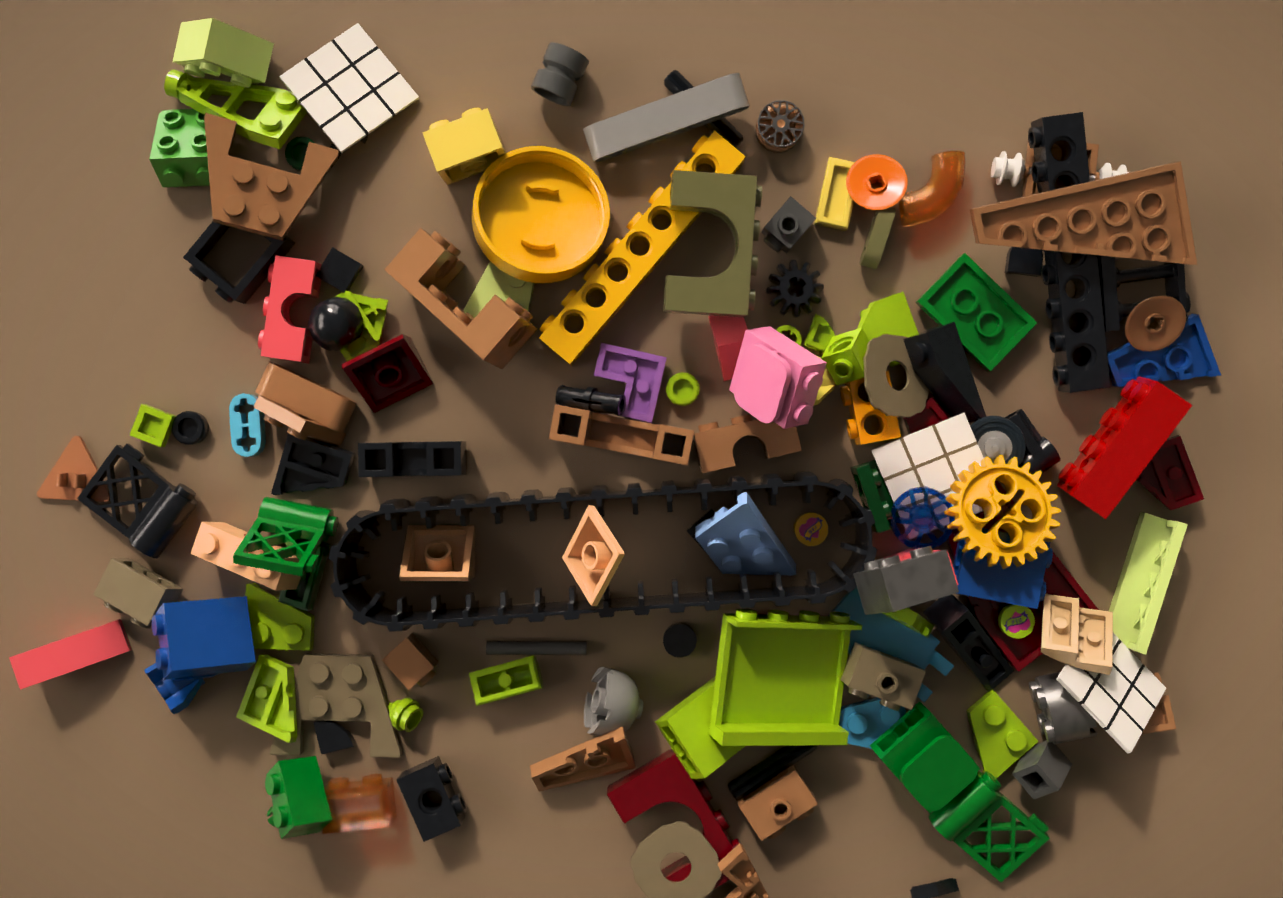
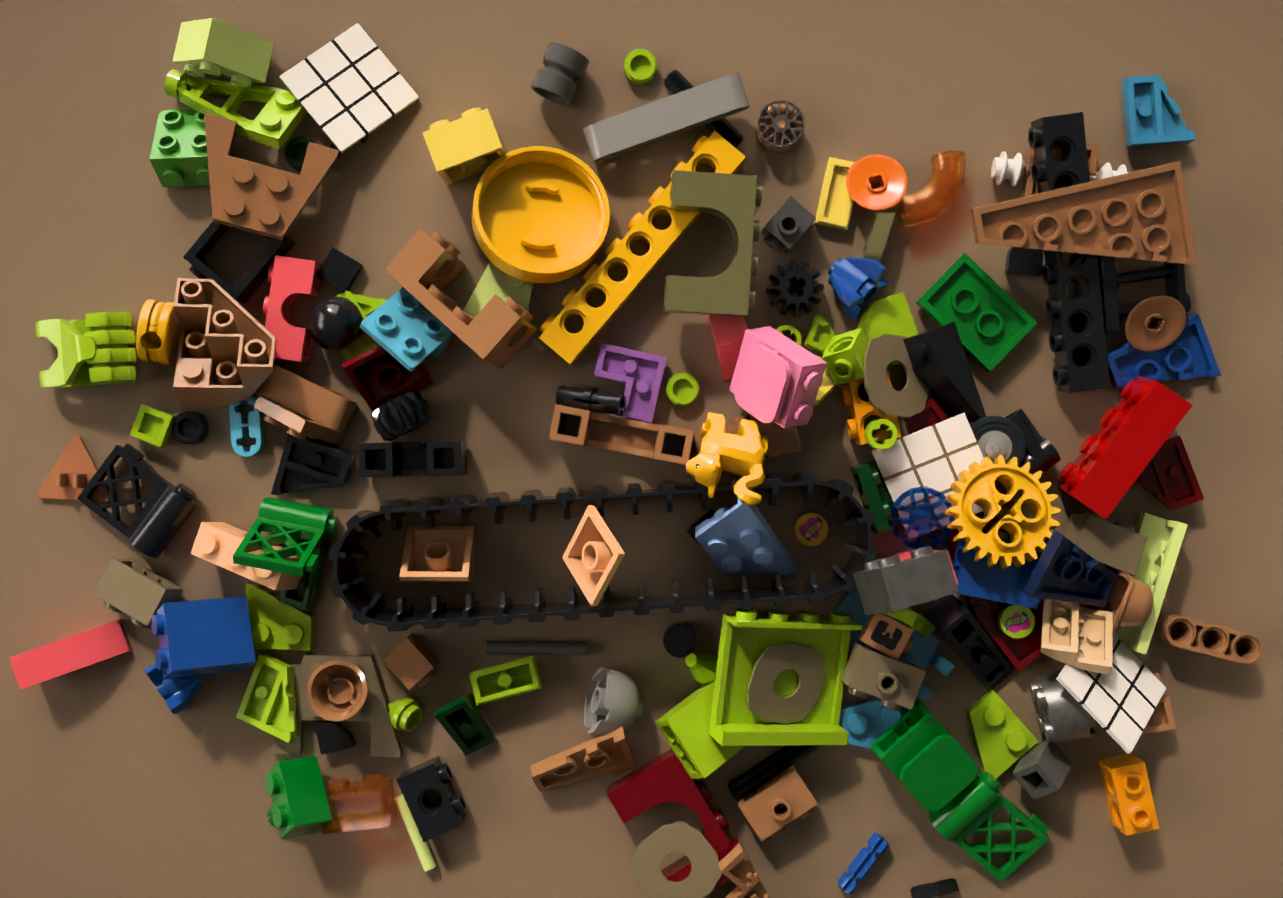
none -> lime piece [35,312,137,388]
none -> yellow head [136,299,181,365]
none -> medium nougat brick [173,278,277,408]
none -> medium nougat helmet [307,660,368,722]
none -> medium azure bracket [360,287,454,371]
none -> black gear [371,391,432,441]
none -> yellowish green piece [395,794,437,872]
none -> dark green slope [434,693,496,756]
none -> lime tile [624,49,657,85]
none -> lime rock [685,652,718,685]
none -> yellow animal [686,412,768,505]
none -> dark tan piece [747,642,825,724]
none -> blue brick [828,257,890,321]
none -> blue axle [838,833,890,895]
none -> medium nougat brick [858,613,915,660]
none -> lime bush [864,419,898,450]
none -> dark blue wing [1024,529,1120,607]
none -> dark tan brick [1064,510,1148,576]
none -> light orange brick [1098,753,1160,836]
none -> medium nougat helmet [1108,571,1153,631]
none -> dark azure wing [1121,75,1196,147]
none -> medium nougat beam [1154,613,1262,664]

